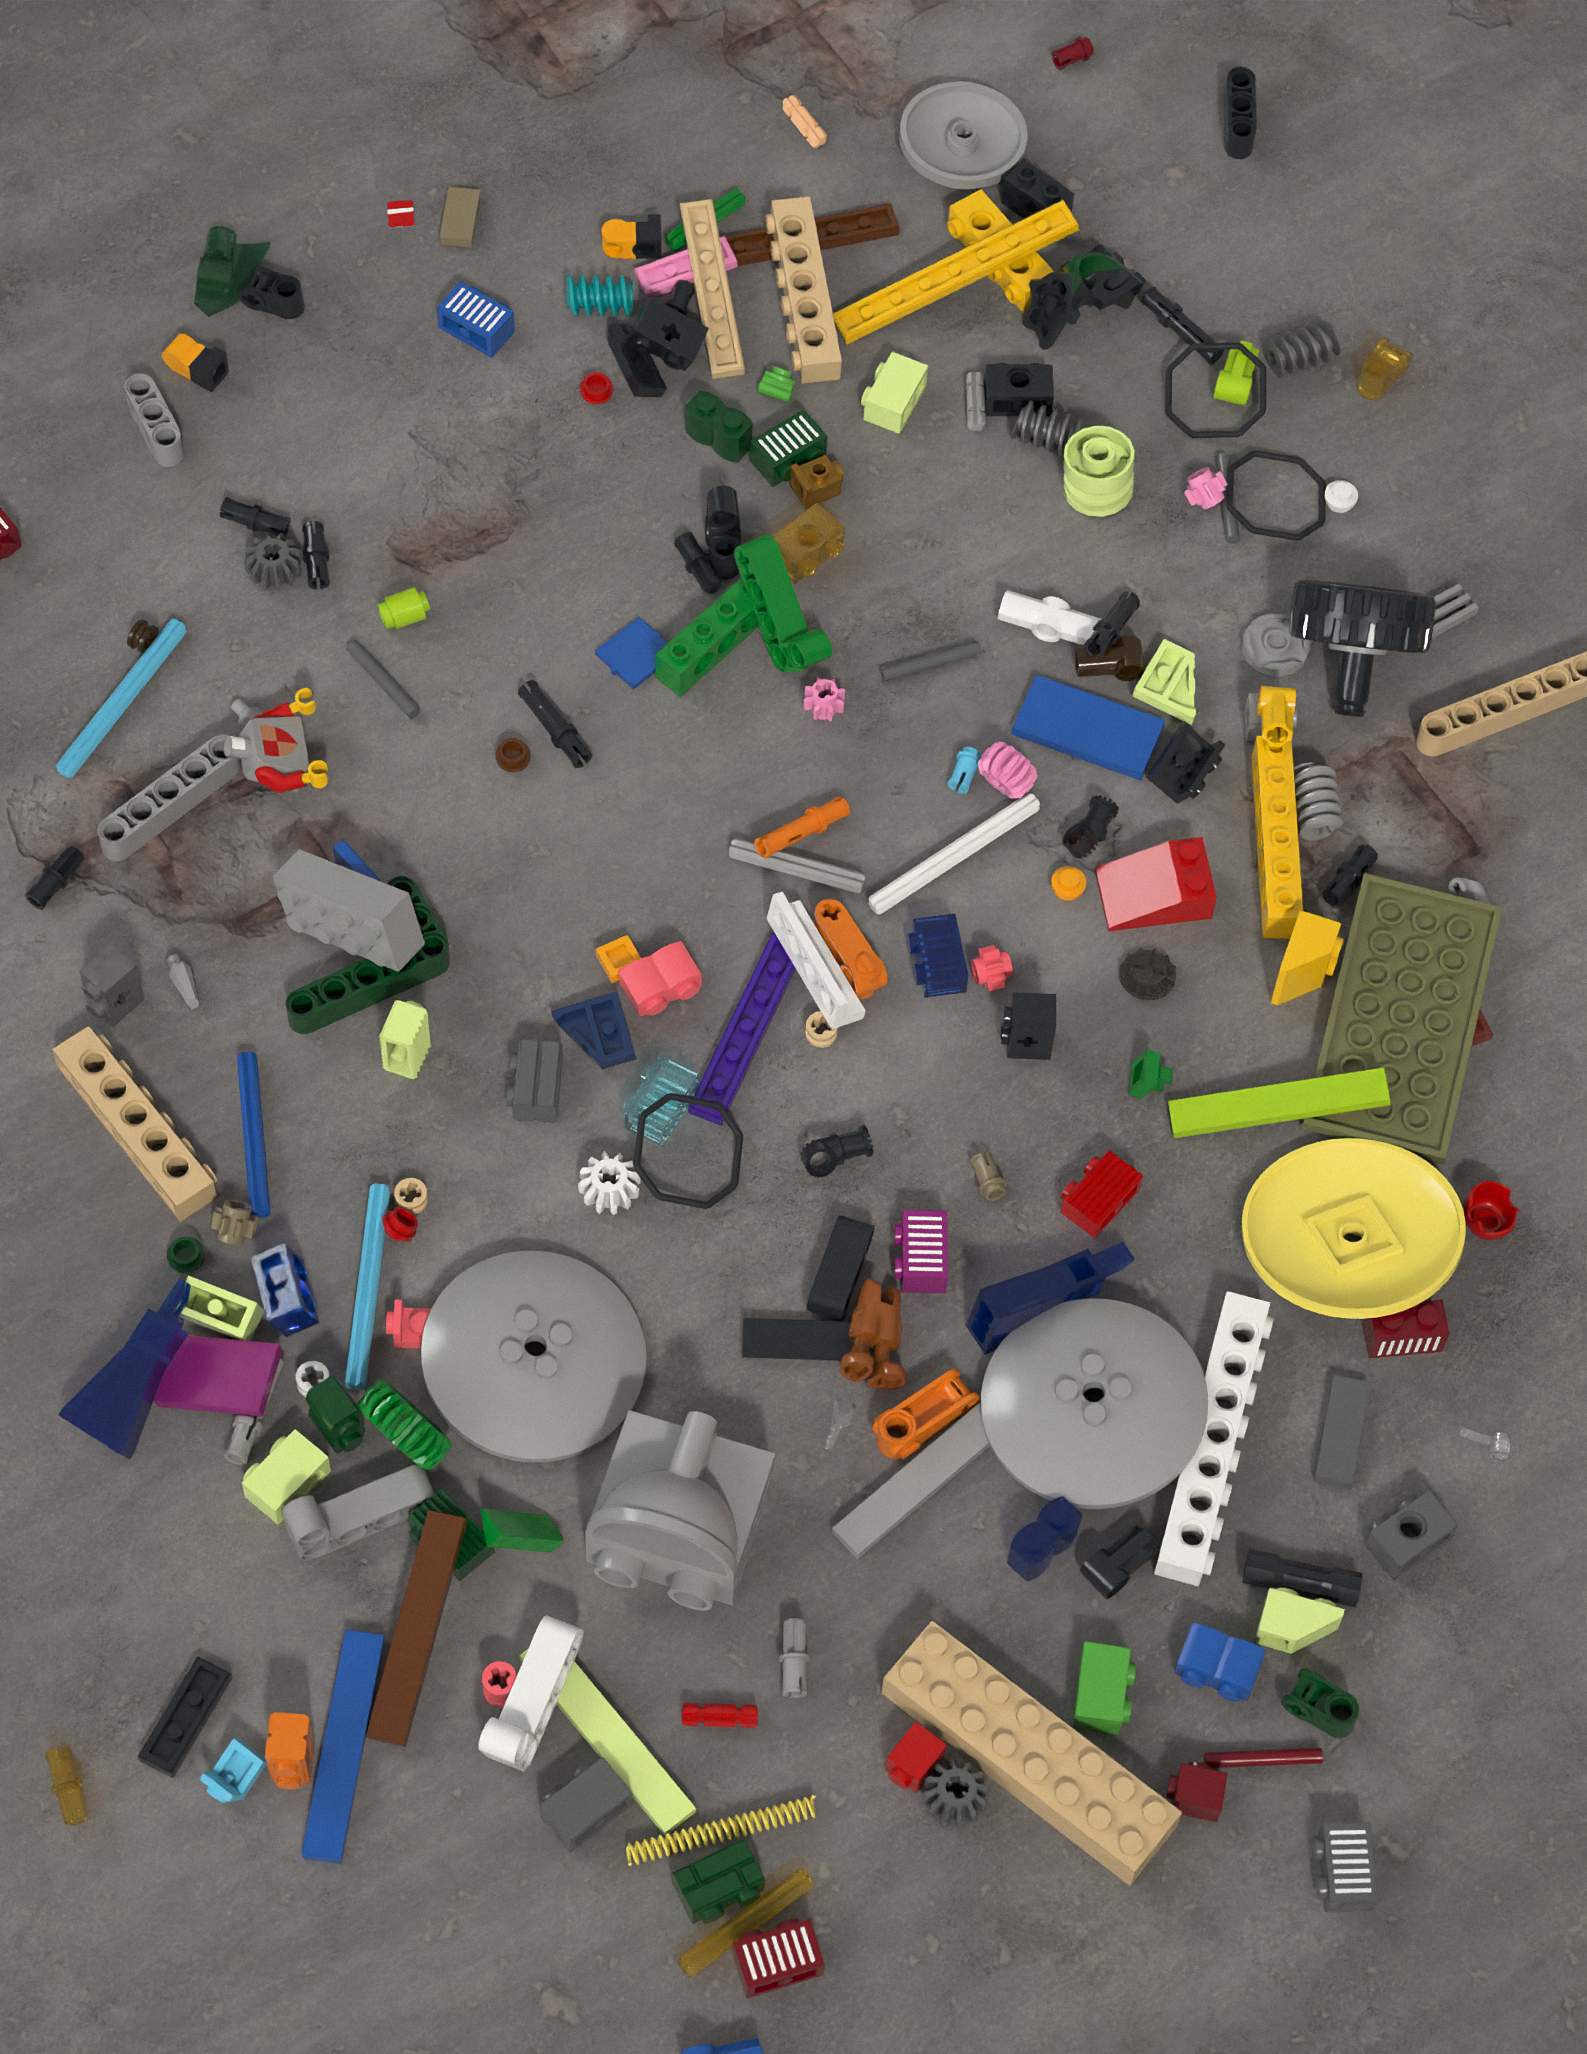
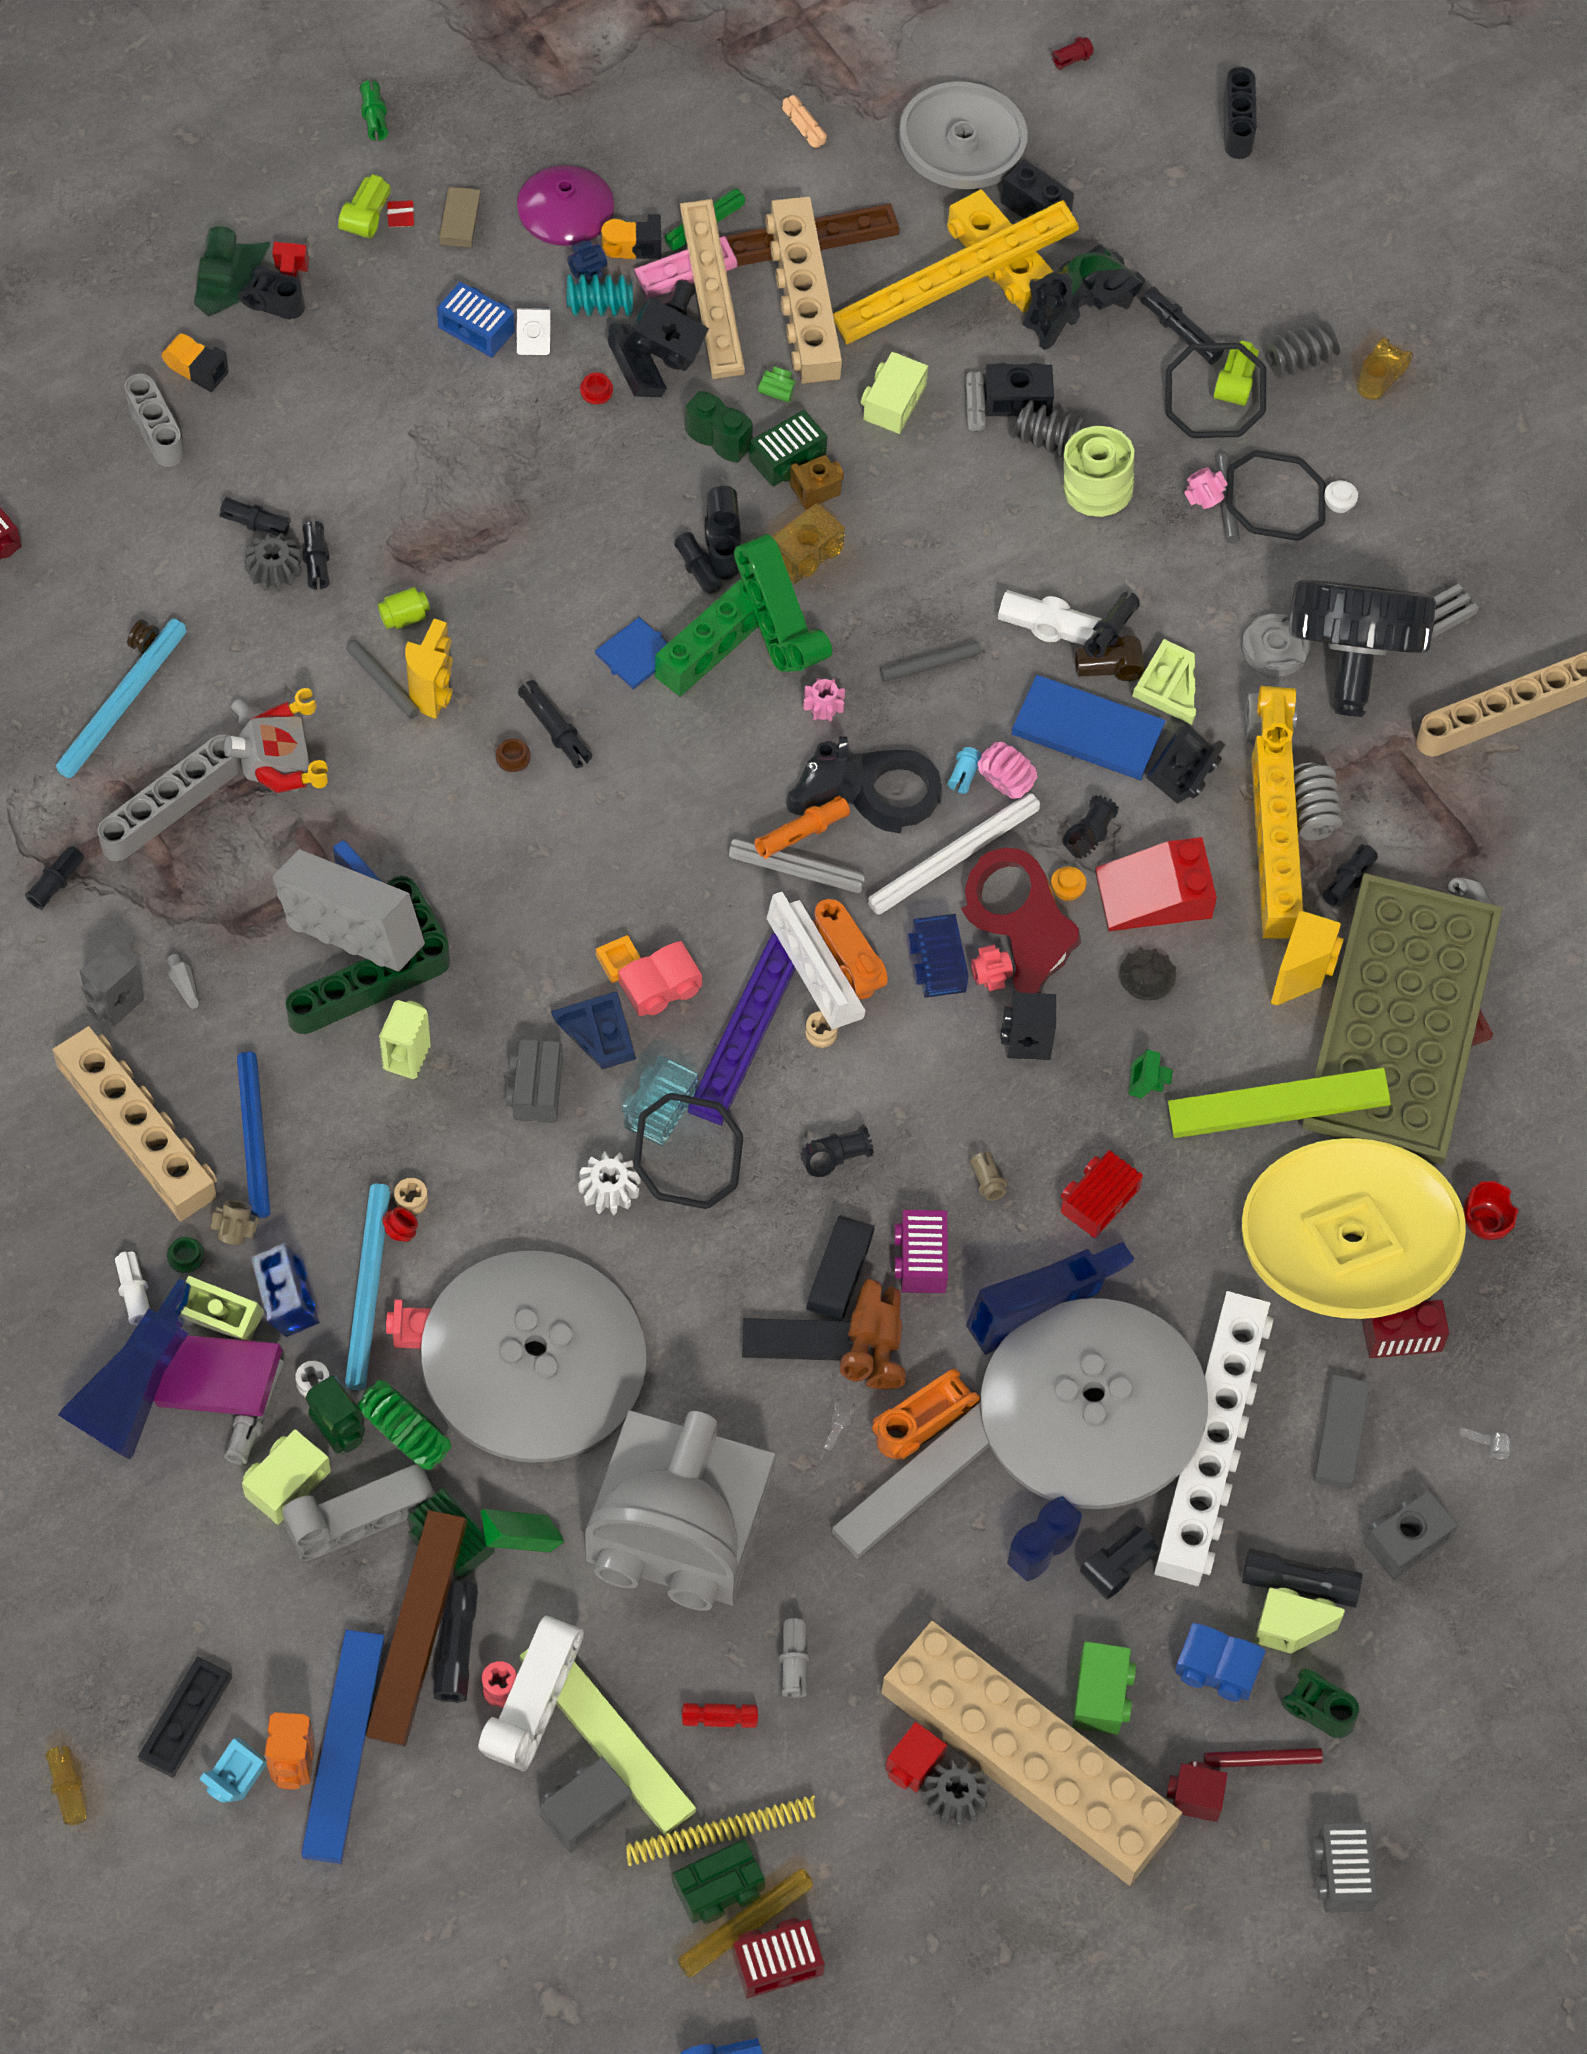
none -> white axle [115,1251,153,1325]
none -> red tile [272,242,310,278]
none -> lime piece [338,174,391,239]
none -> green pin [360,80,388,141]
none -> yellow brick [405,618,453,719]
none -> black axle [433,1580,478,1703]
none -> magenta dish [517,165,614,246]
none -> white bracket [517,308,551,355]
none -> dark blue gear [567,240,608,283]
none -> black animal [786,736,942,834]
none -> dark red animal [961,847,1081,993]

